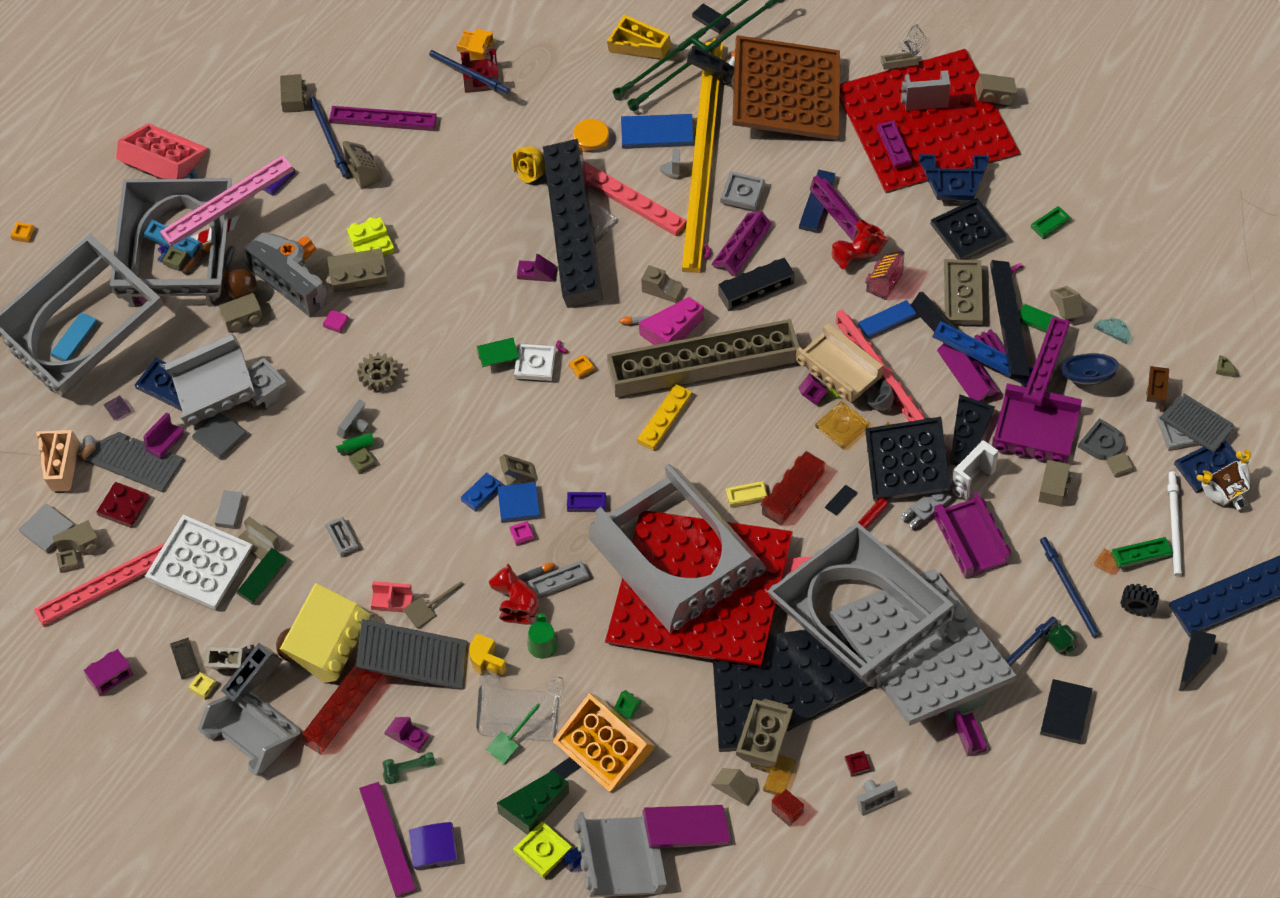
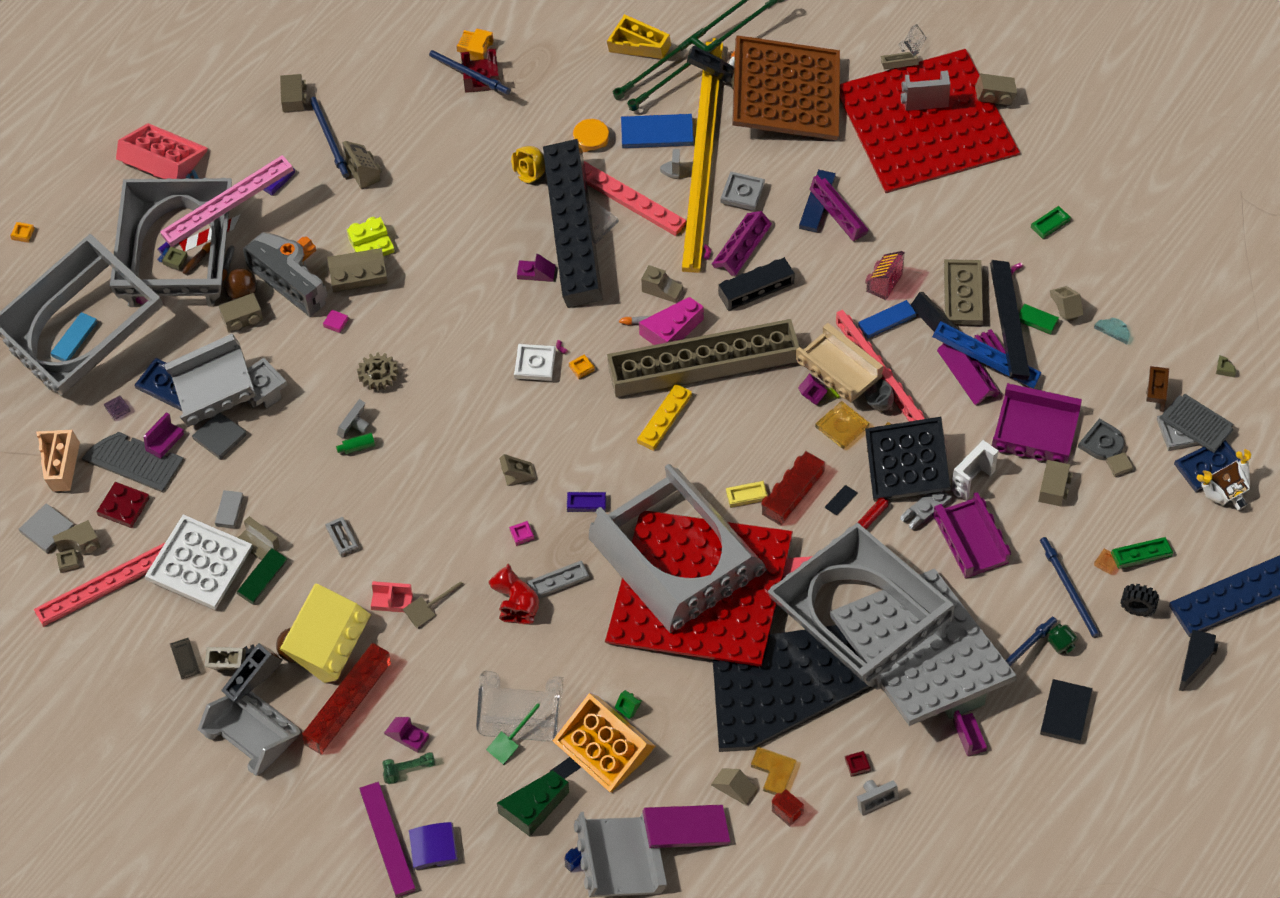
medium nougat arm [77,435,96,461] -> none
magenta brick [83,649,133,696] -> none
dark azure tile [144,219,201,259] -> none
light yellow tile [188,672,217,699] -> none
magenta tile [329,106,437,131] -> none
olive plate [348,448,375,474] -> none
dark grey window [356,619,467,690] -> none
blue plate [461,472,501,511] -> none
yellow brick [469,633,506,676] -> none
green panel [477,337,519,368] -> none
blue tile [497,482,540,523] -> none
neon yellow plate [513,821,572,878] -> none
dark grey piece [518,563,555,582] -> none
green hat [527,613,558,659] -> none
black tile [692,3,730,34] -> none
dark tan slope [736,699,793,767] -> none
red animal [831,219,889,270] -> none
magenta tile [877,120,912,169] -> none
dark blue wing [919,154,990,200] -> none
black plate [930,198,1007,260] -> none
black wing [949,394,995,466] -> none
magenta tile [1022,316,1071,406] -> none
dark blue dish [1061,353,1119,386] -> none
white bar [1167,471,1182,577] -> none

